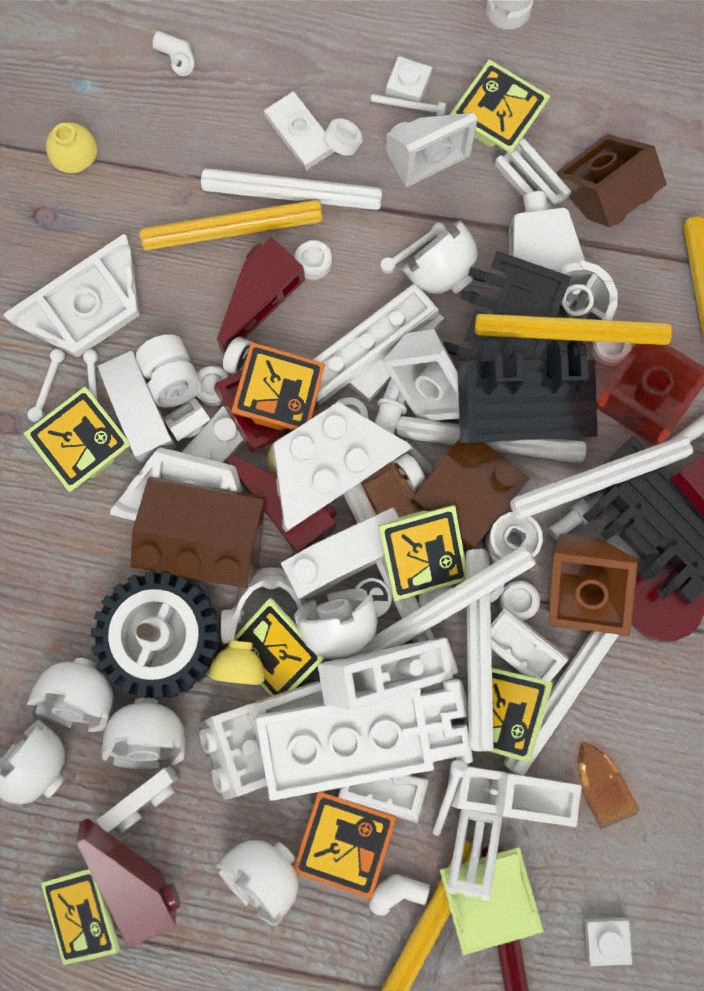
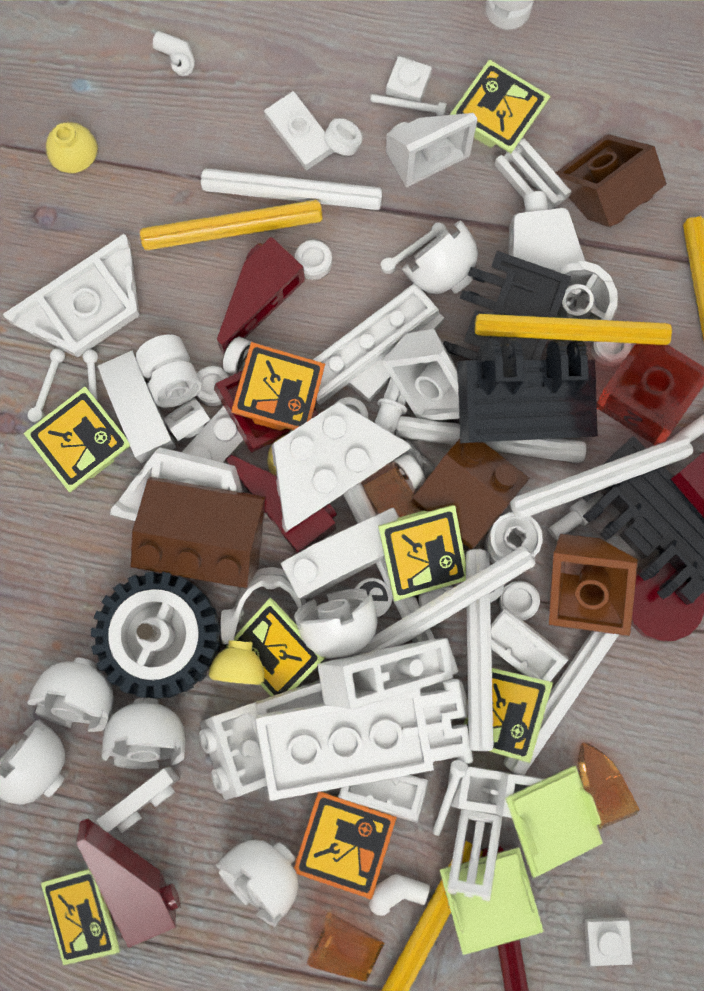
none -> clear orange slope [307,912,385,982]
none -> yellowish green piece [505,766,603,878]

